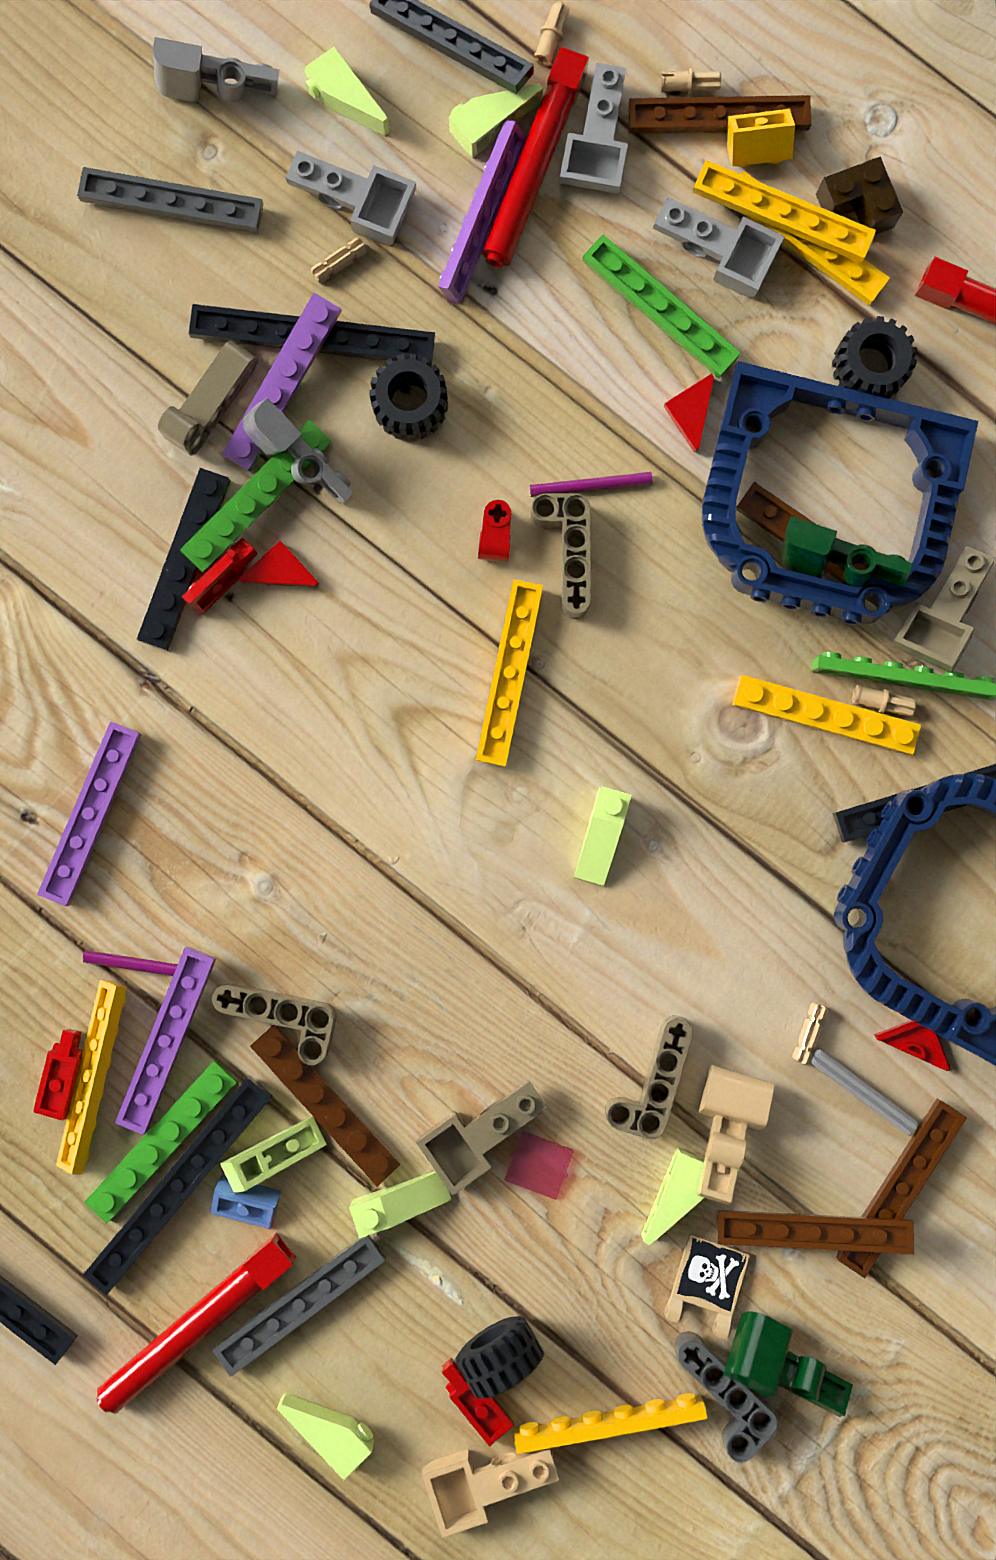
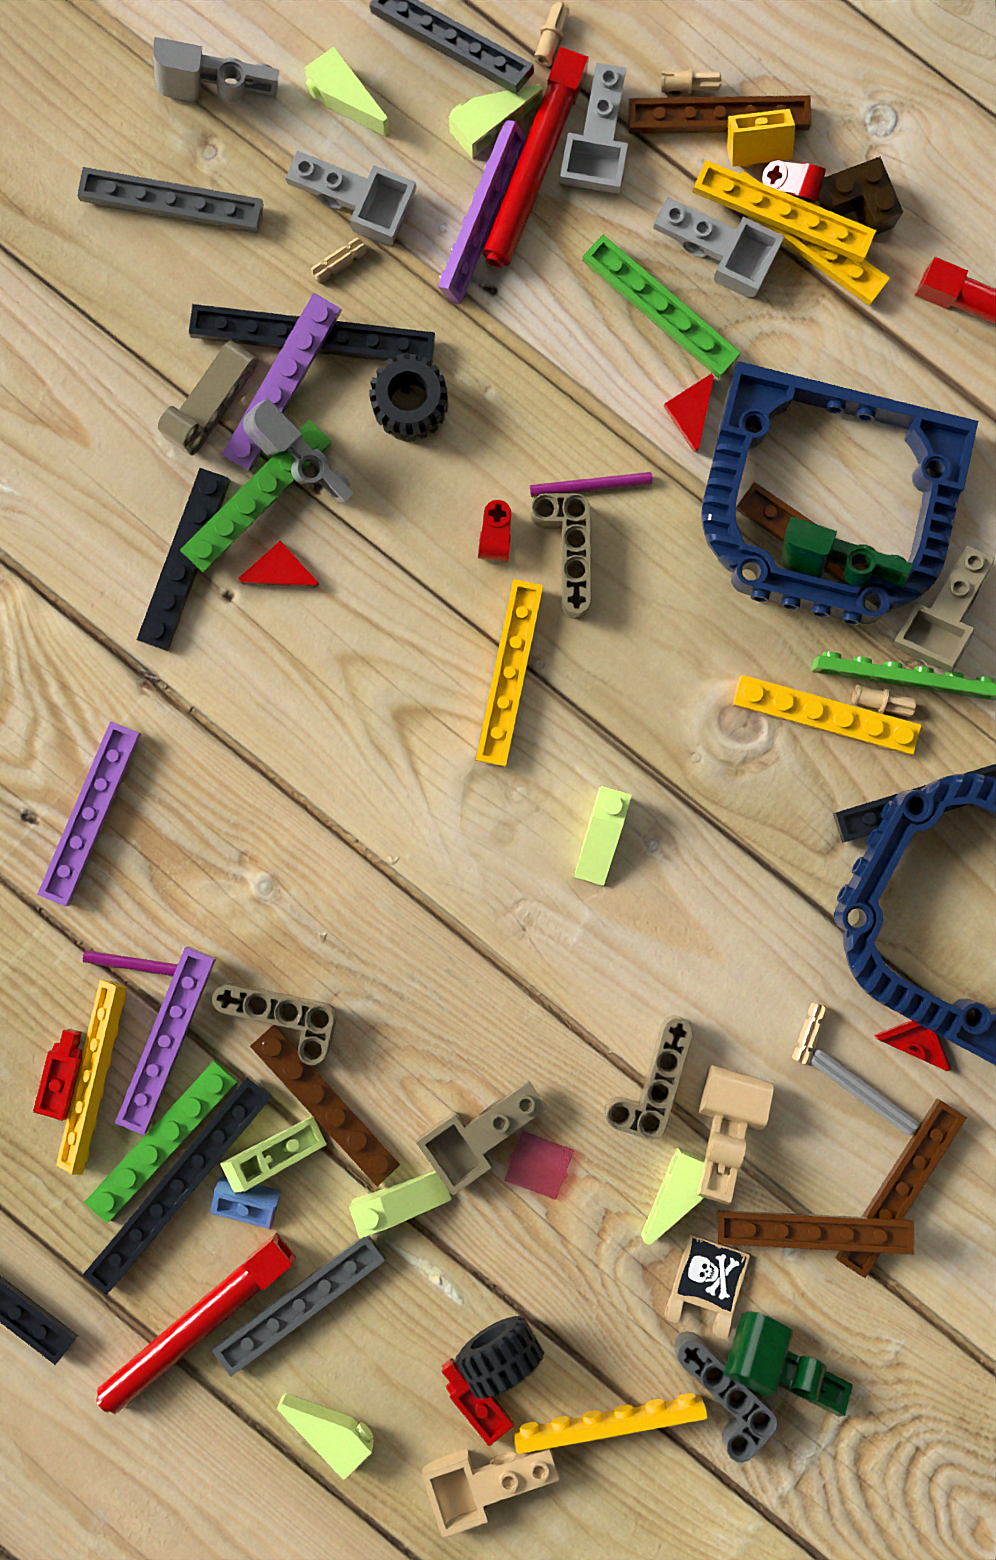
red hinge [182,538,258,615] -> none
black tyre [832,316,918,399] -> none
none -> piece [762,161,826,203]

